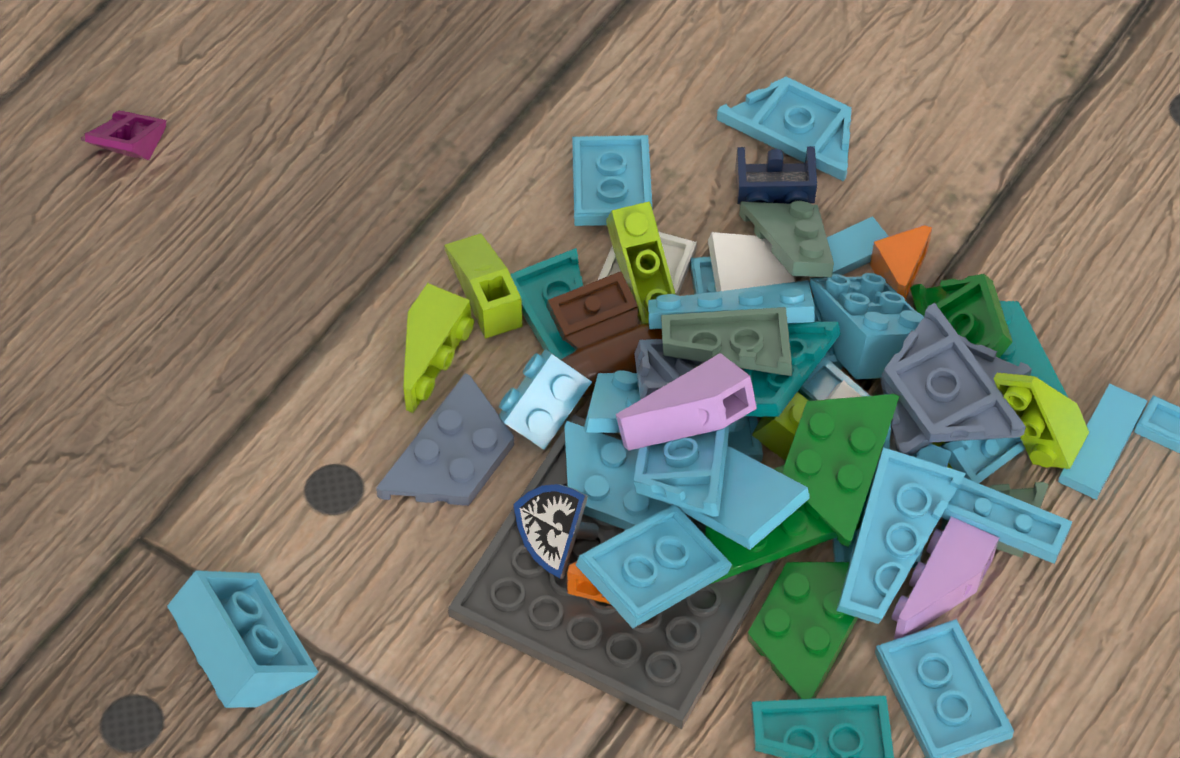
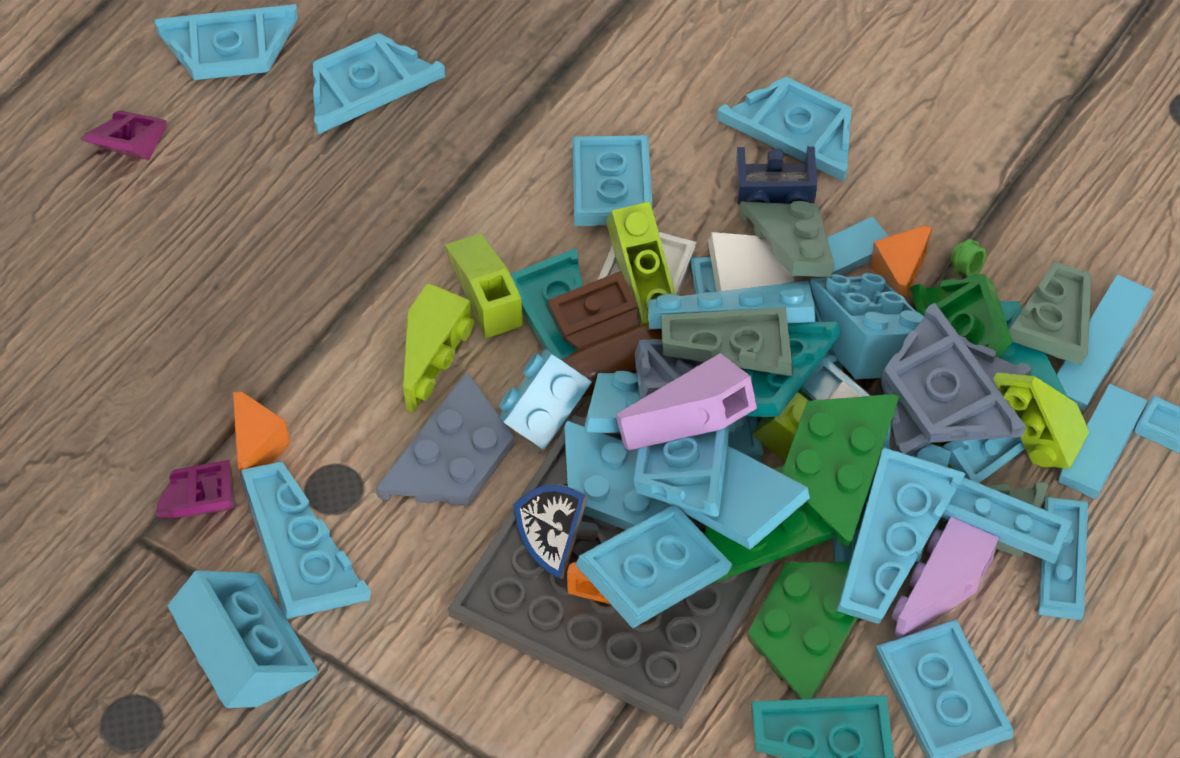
none -> medium azure wing [154,4,298,80]
none -> magenta slope [156,460,236,518]
none -> orange slope [233,391,290,475]
none -> medium azure wing [240,462,371,619]
none -> medium azure wing [313,33,445,134]
none -> bright green plate [950,239,987,276]
none -> sand green wing [1009,261,1091,365]
none -> medium azure tile [1038,497,1088,620]
none -> medium azure tile [1057,274,1154,412]

